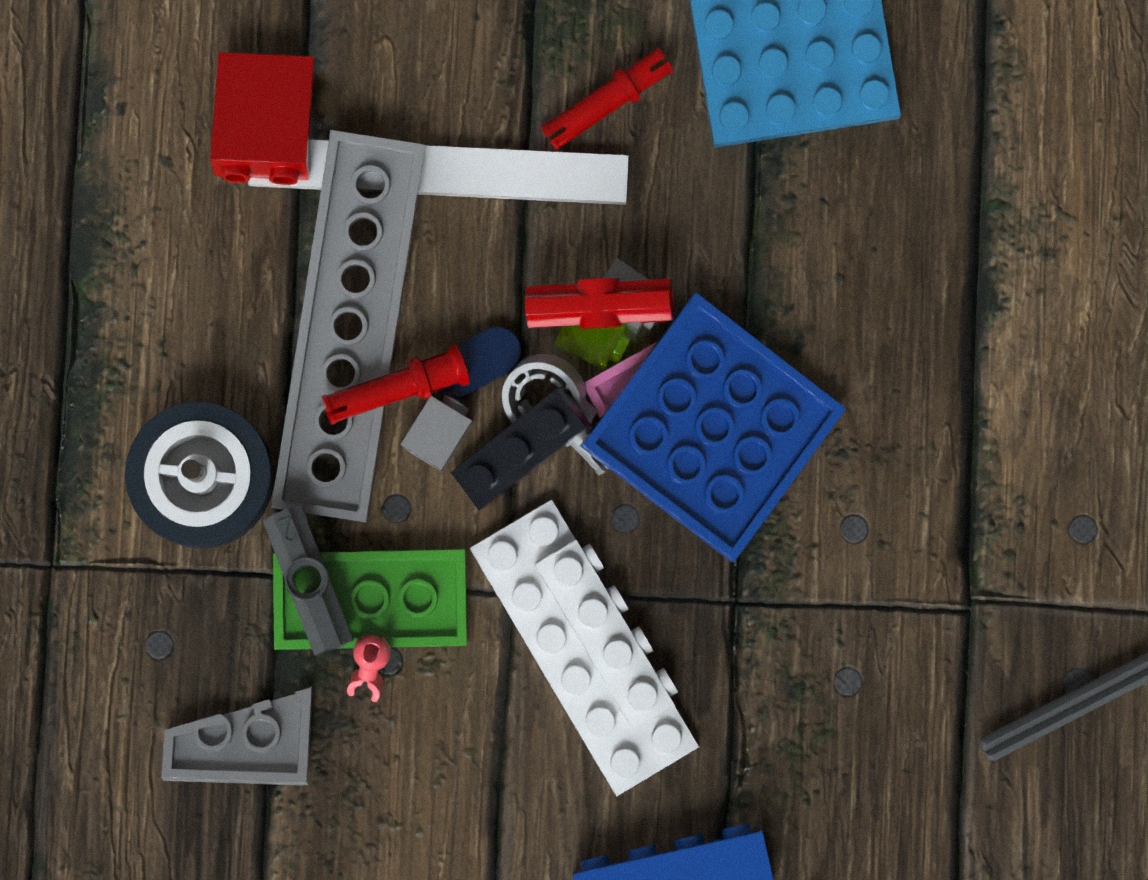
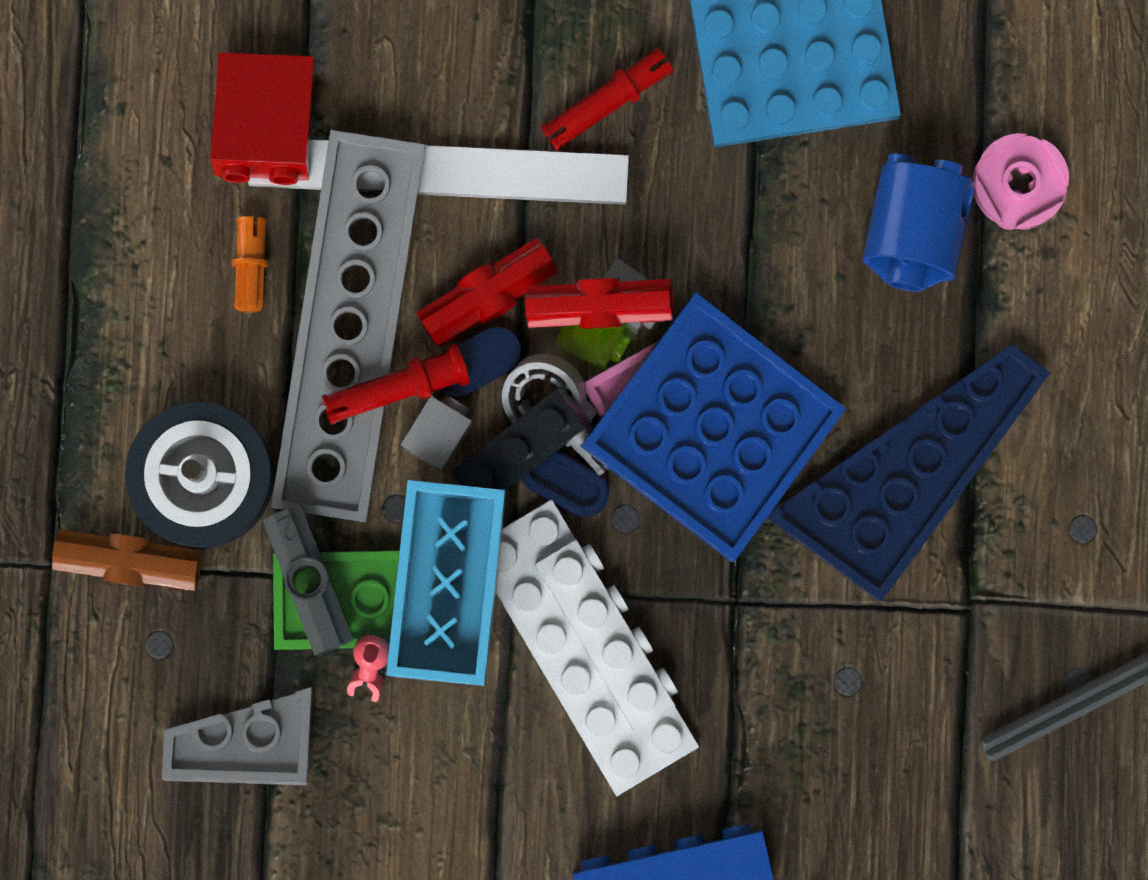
none -> dark orange piece [52,529,203,591]
none -> orange axle [231,216,269,313]
none -> medium azure brick [386,480,506,687]
none -> red piece [416,238,559,348]
none -> dark blue tile [521,451,609,518]
none -> dark blue wing [766,344,1051,603]
none -> blue cylinder [862,153,975,292]
none -> bright pink plate [972,133,1069,230]

